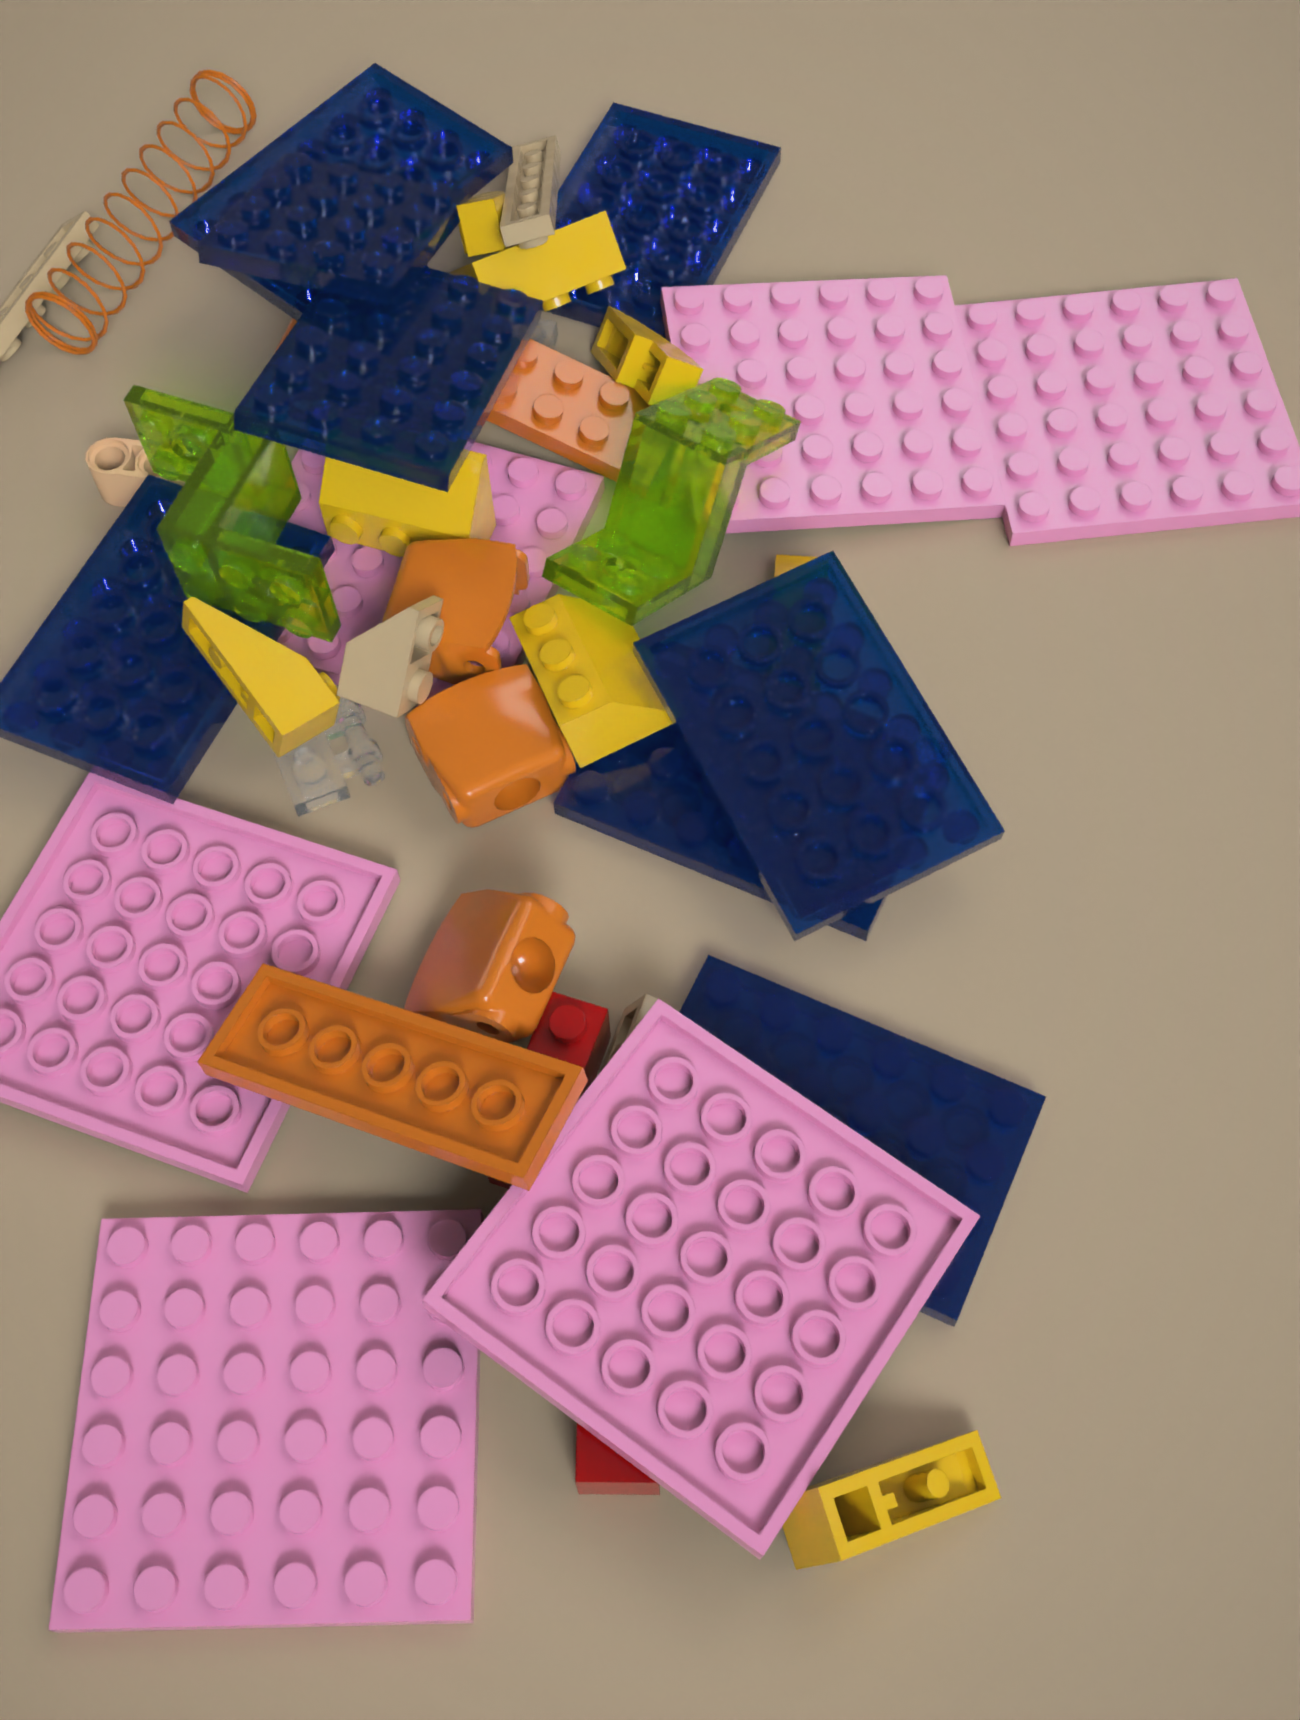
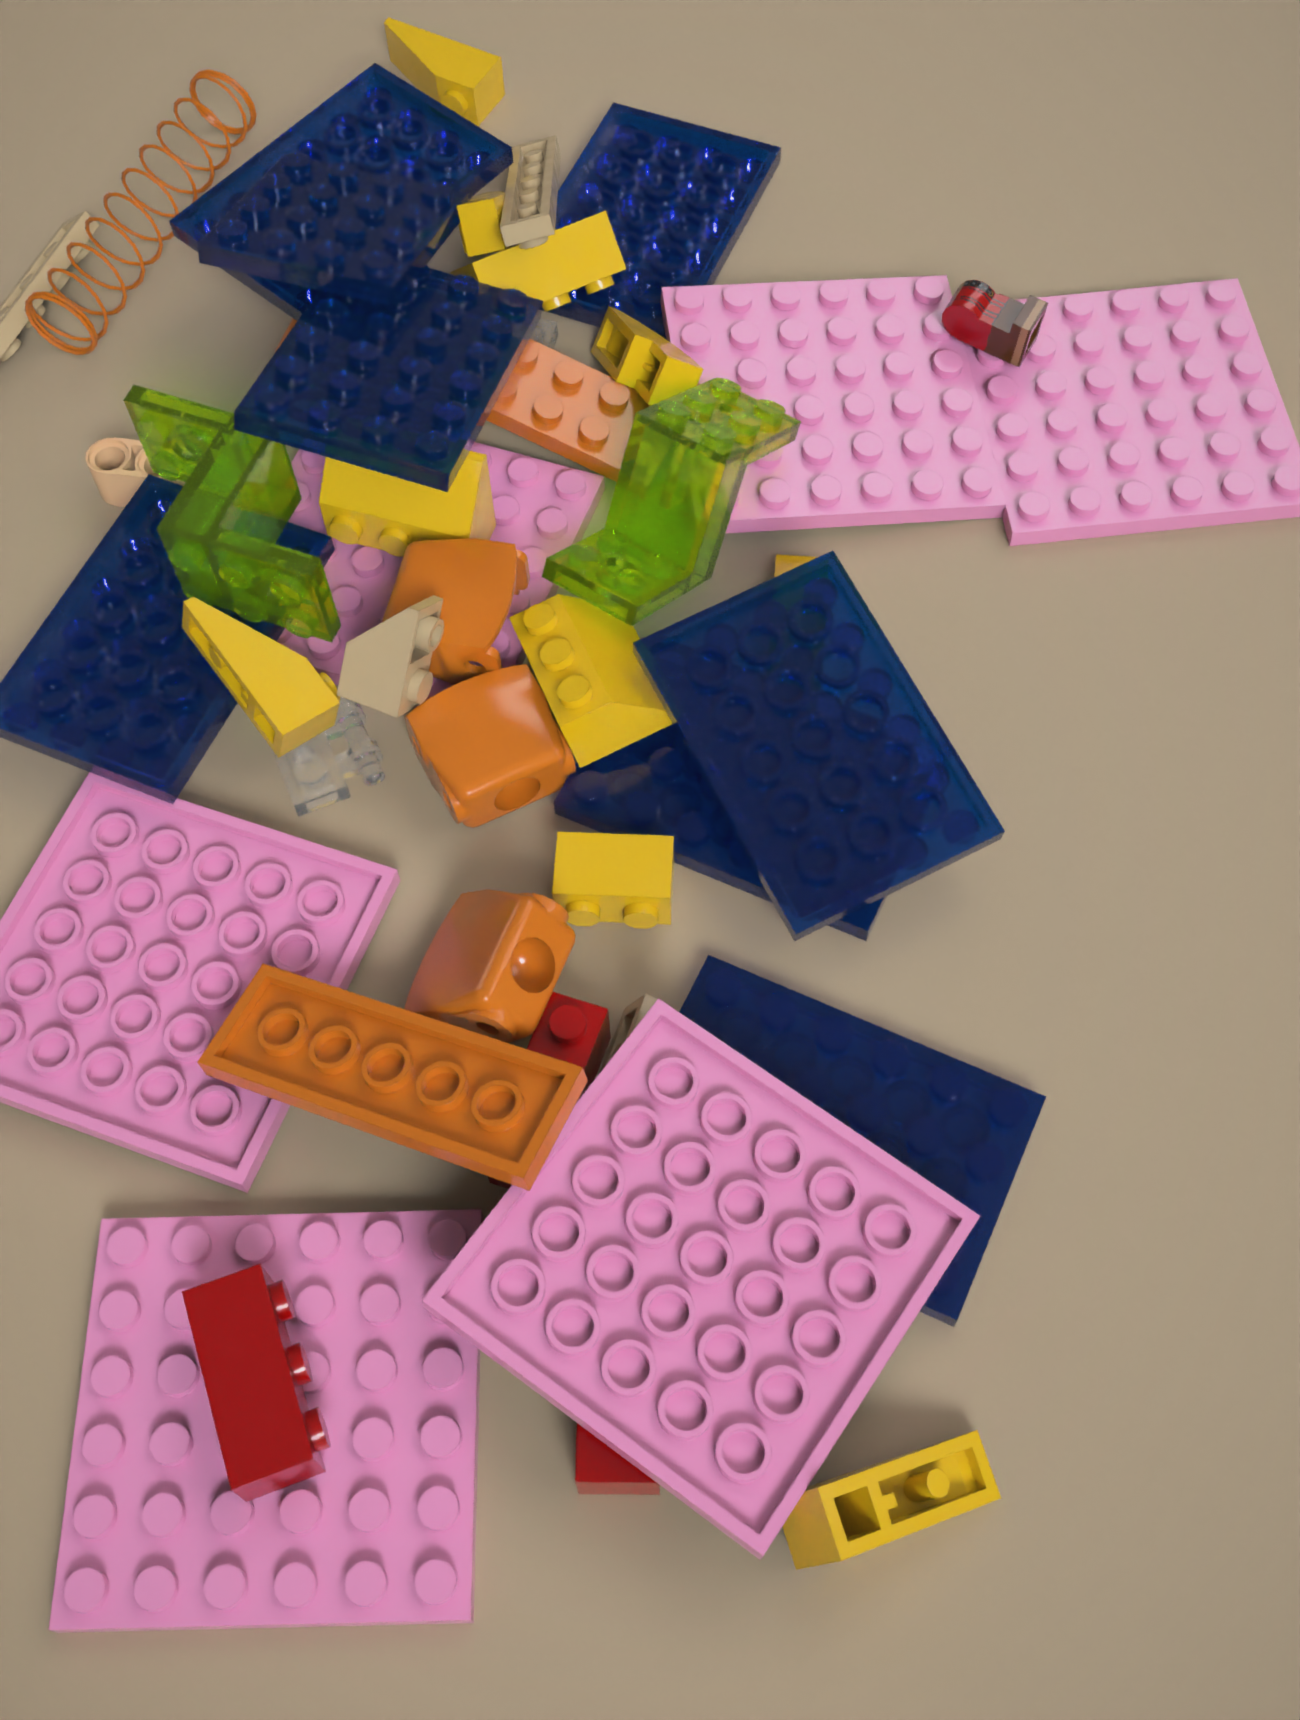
none -> red brick [182,1263,331,1502]
none -> yellow slope [384,17,505,127]
none -> yellow brick [552,831,674,929]
none -> leg [942,280,1048,367]

